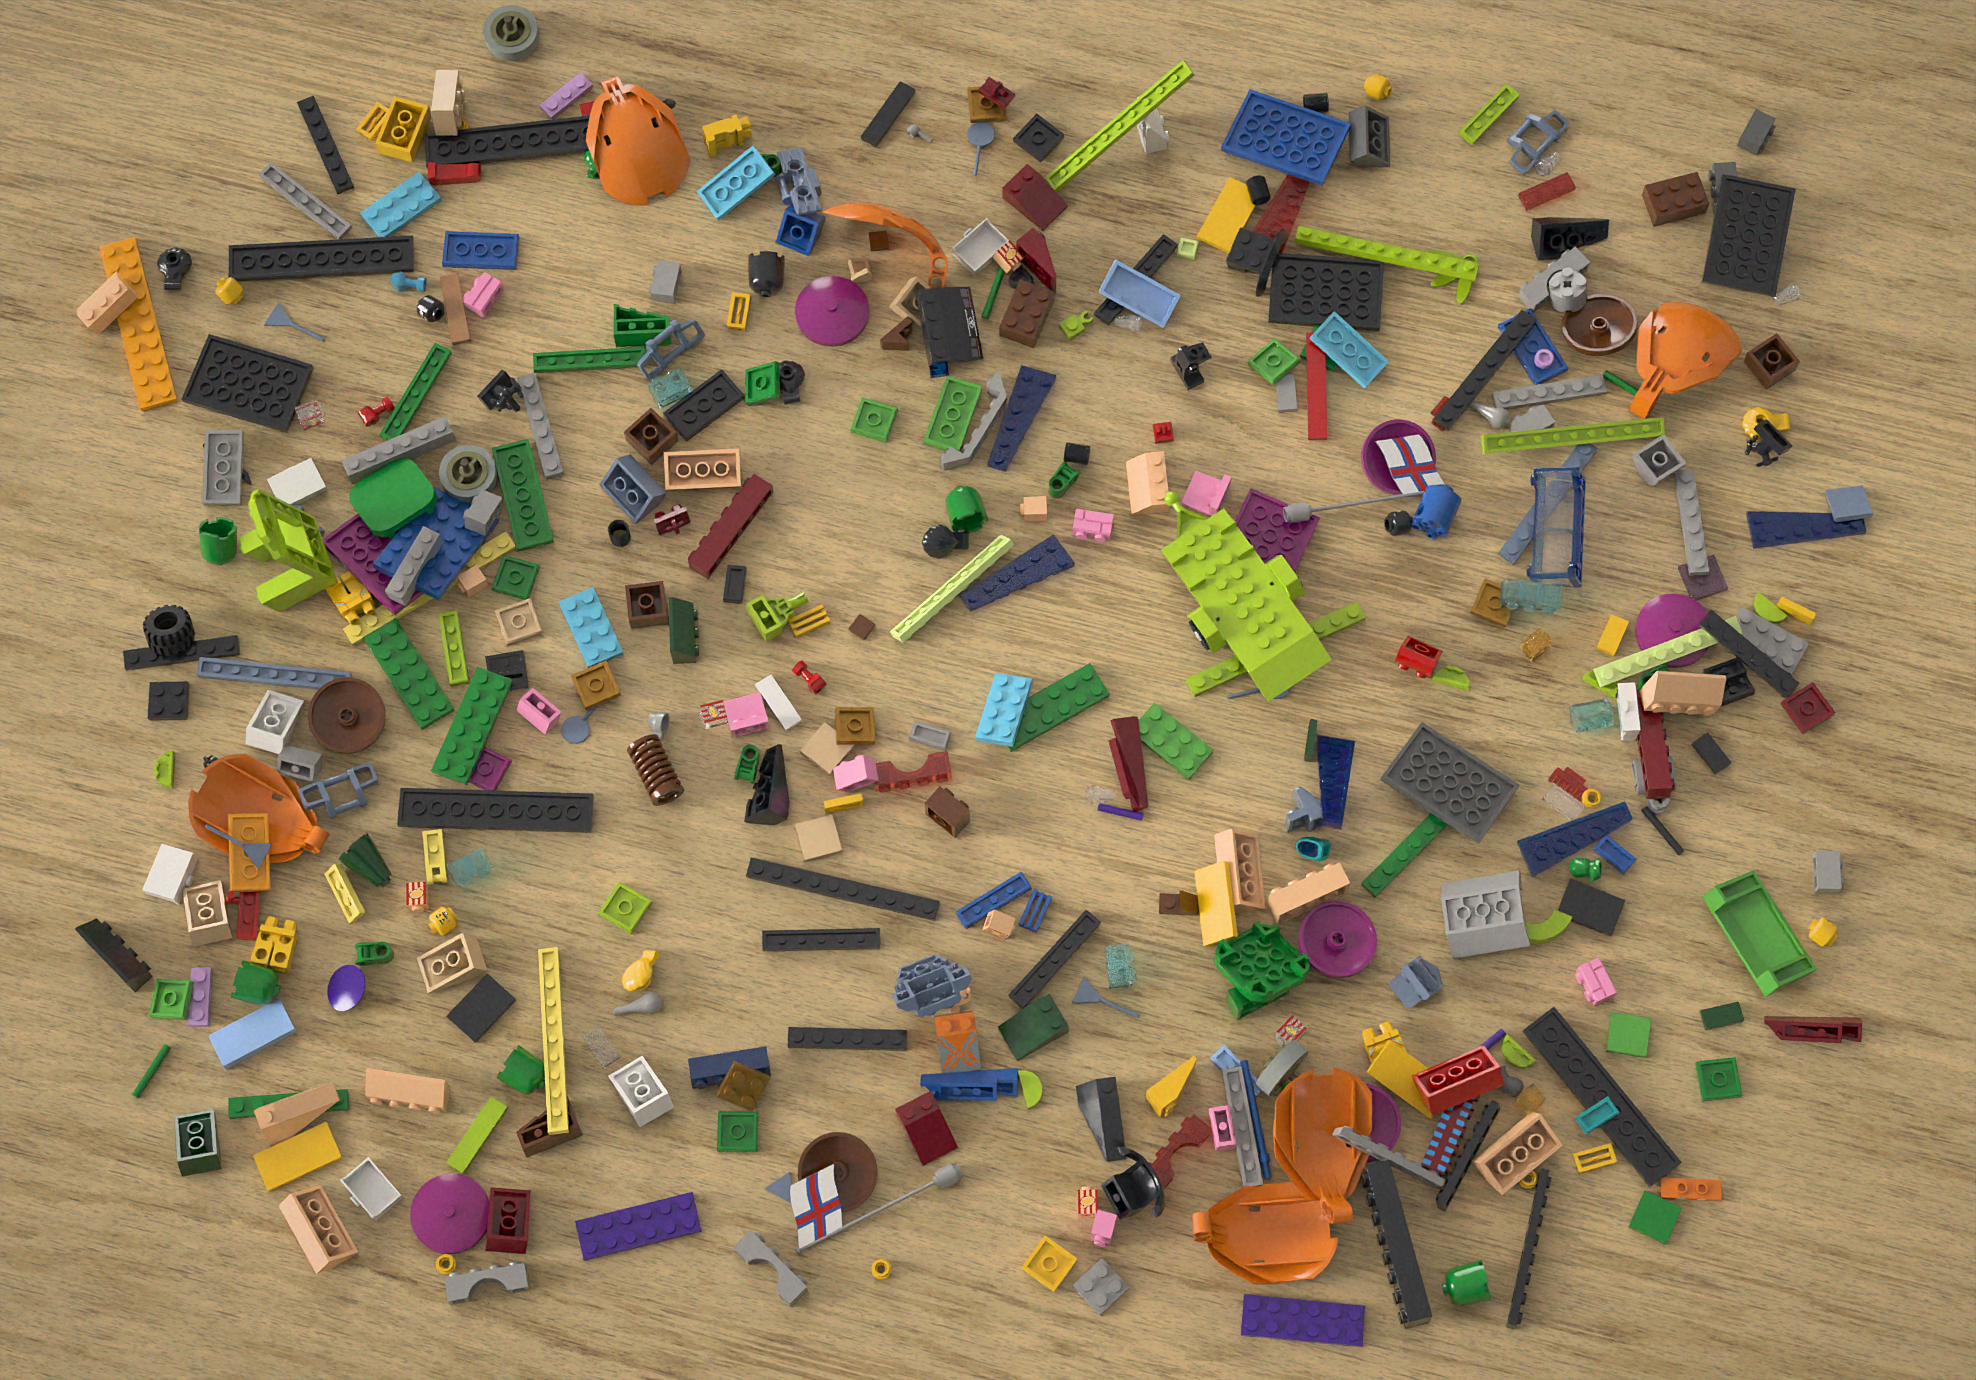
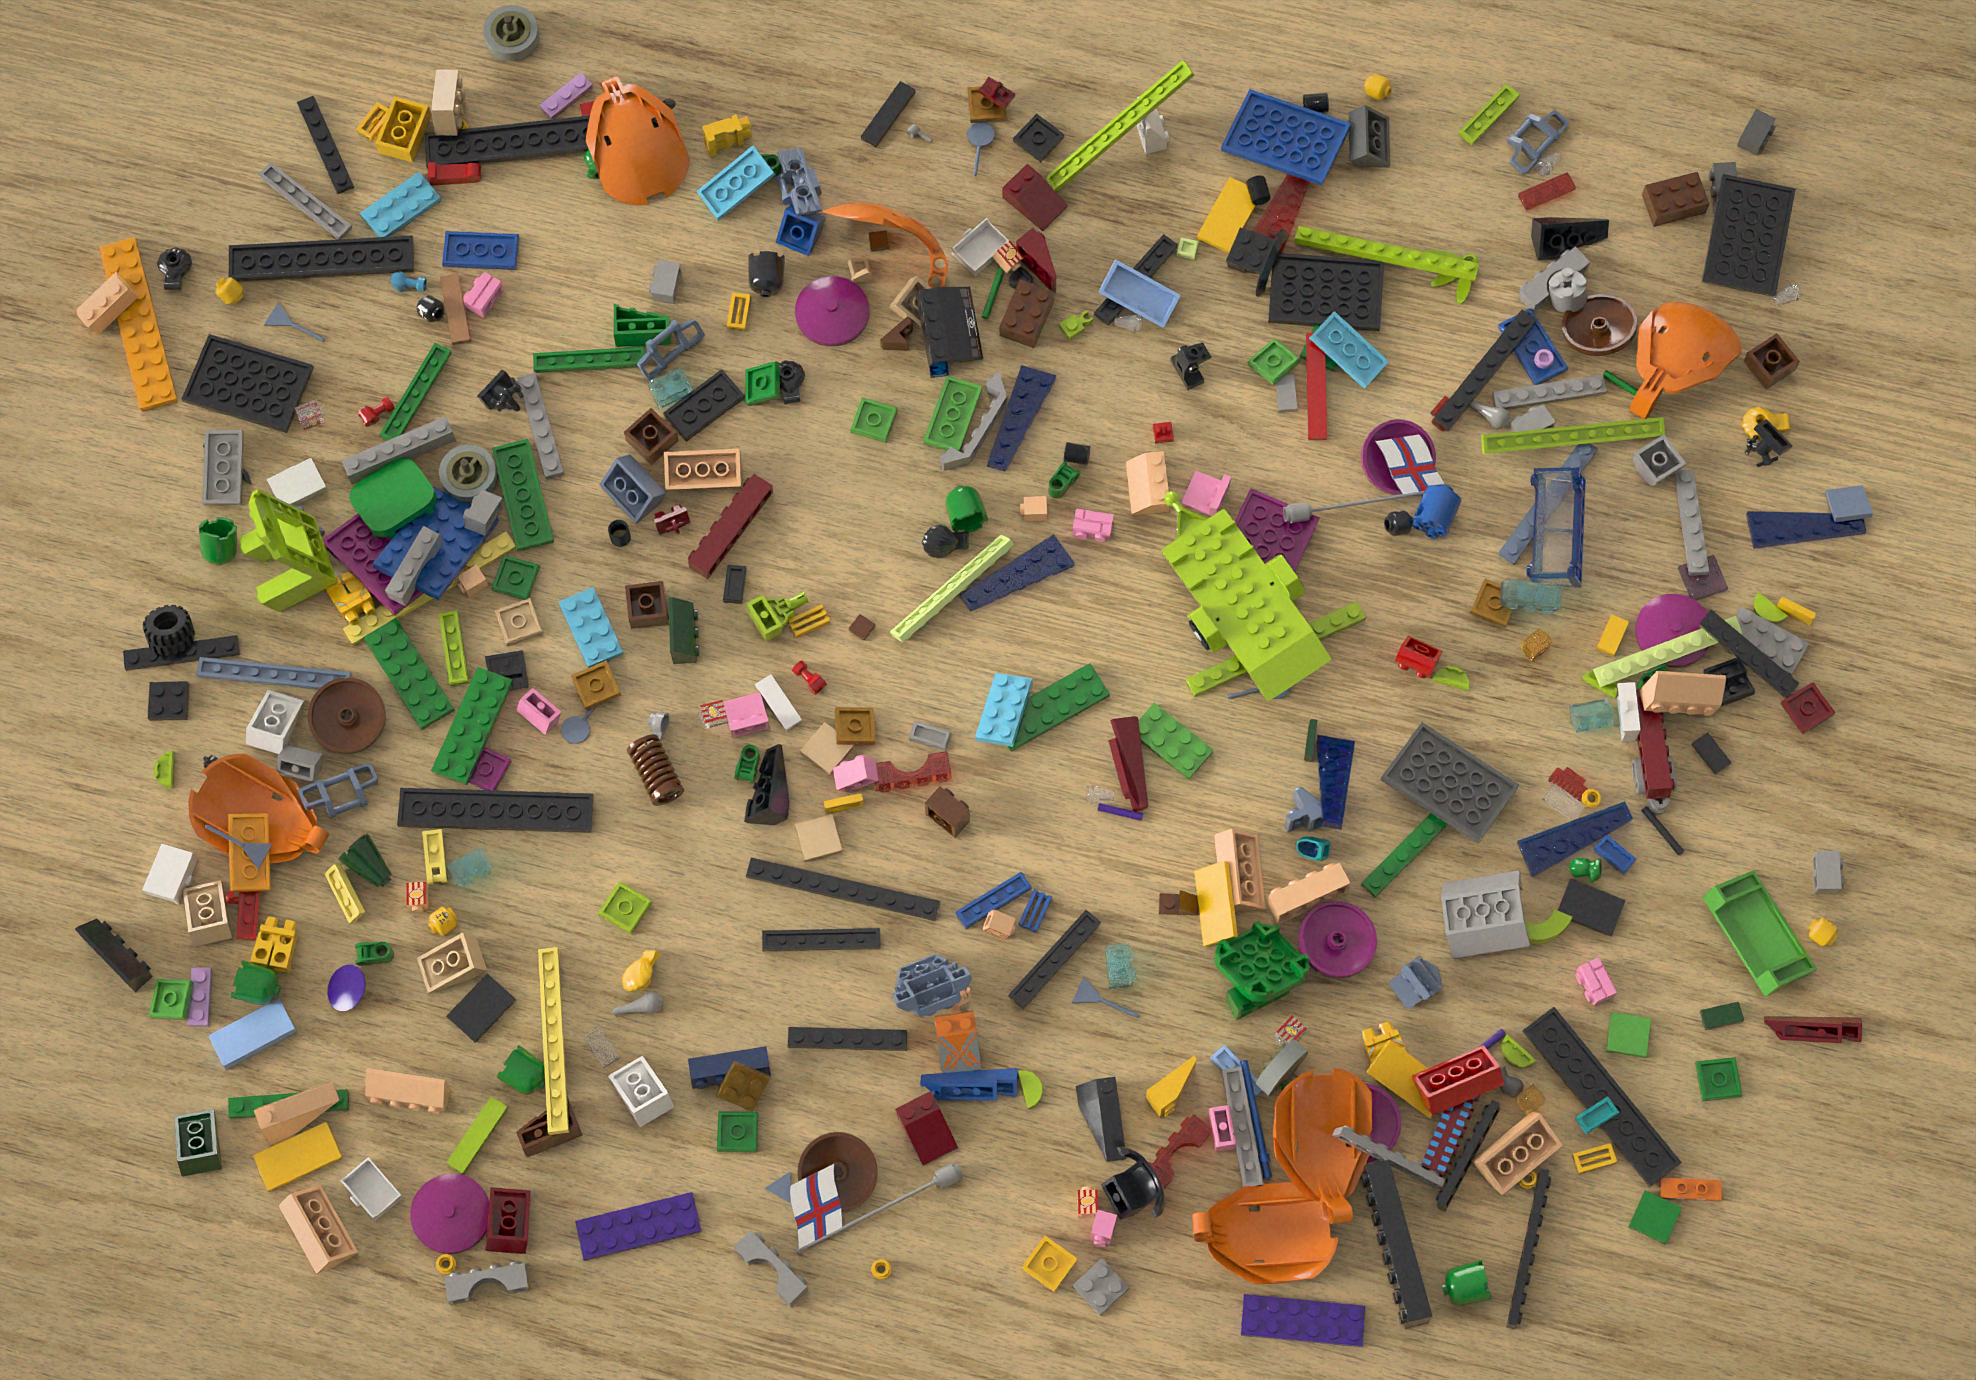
green bar [132,1044,171,1099] -> none
dark green slope [998,993,1069,1061] -> none

